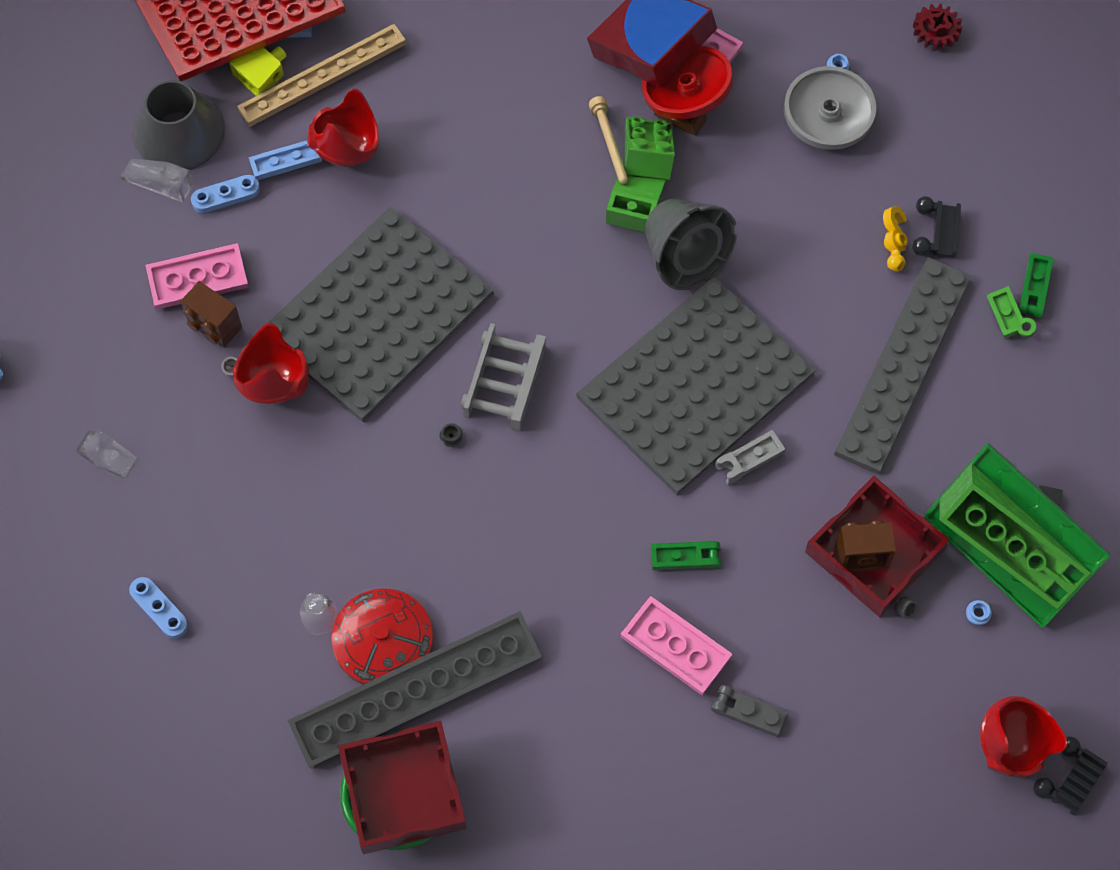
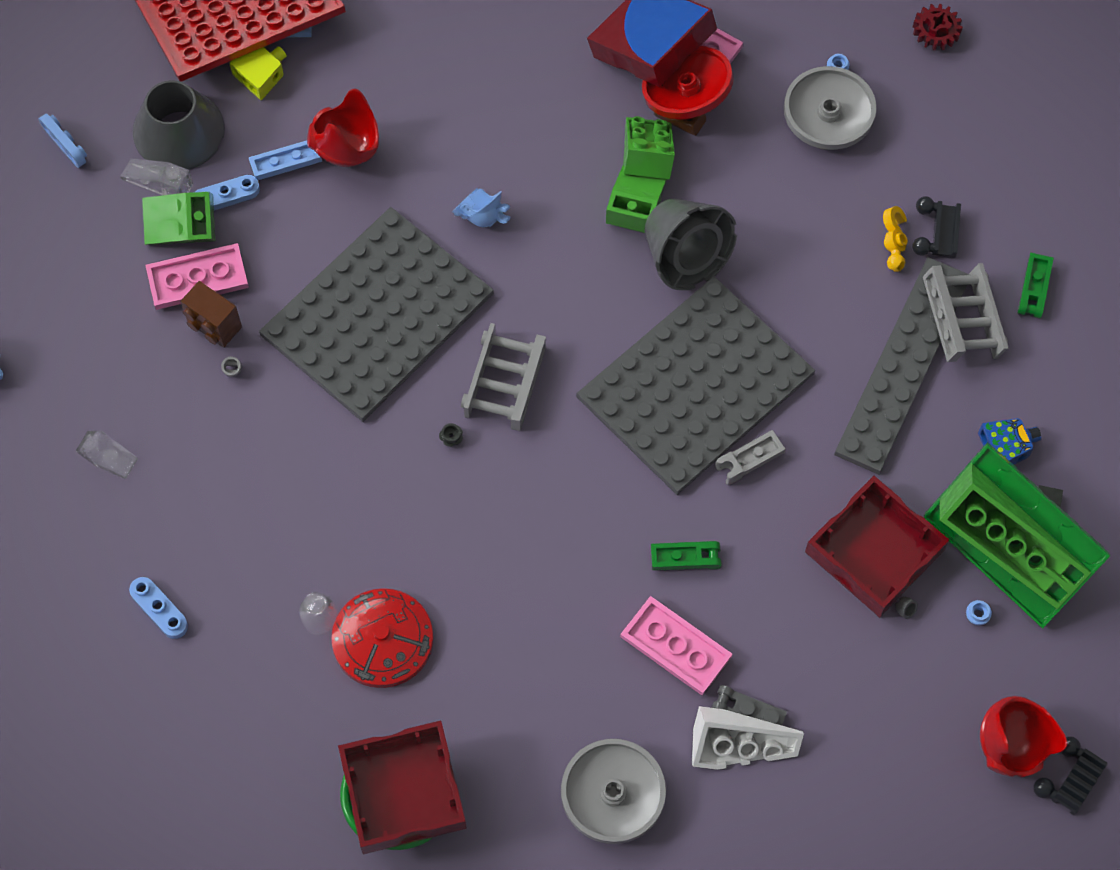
red piece [233,323,309,404] -> none
tan plate [237,24,406,128] -> none
dark grey plate [287,611,542,768] -> none
tan piece [589,96,628,184] -> none
reddish brown brick [836,520,896,571] -> none
bright green hinge [986,286,1037,339] -> none
none -> light blue plate [38,113,87,168]
none -> bright green slope [142,192,216,245]
none -> light blue helmet [452,188,511,228]
none -> light grey dish [561,739,666,844]
none -> white wedge [692,706,804,770]
none -> light grey fence [923,263,1008,362]
none -> blue torso [978,418,1042,465]

